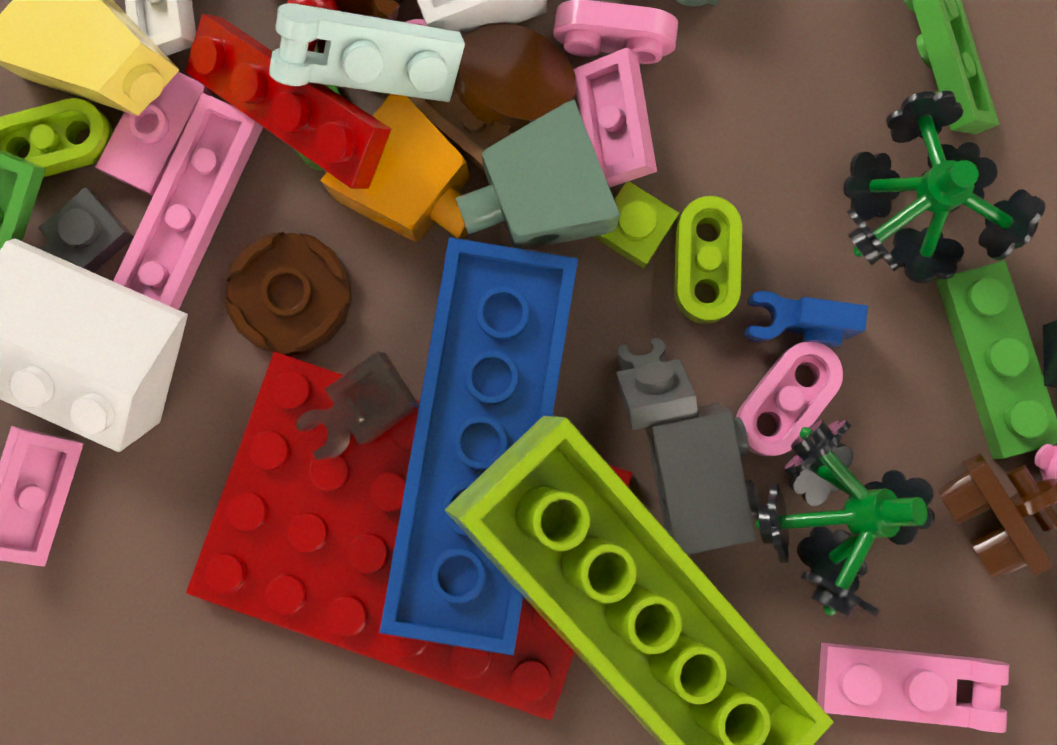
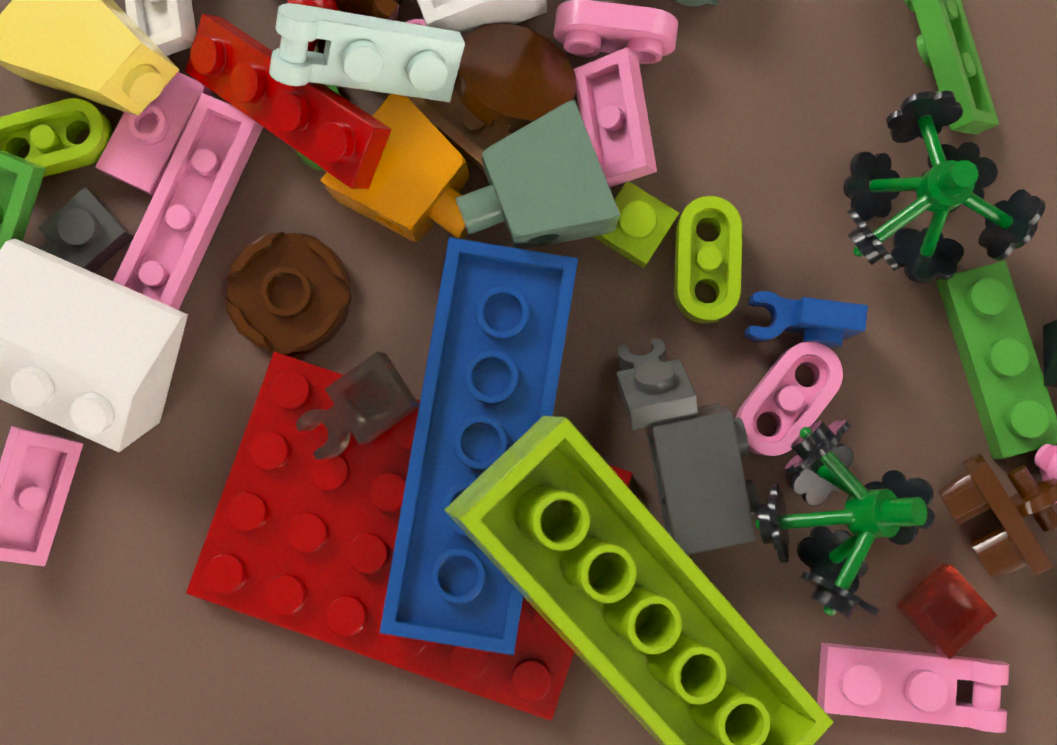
none -> clear red plate [896,563,998,659]

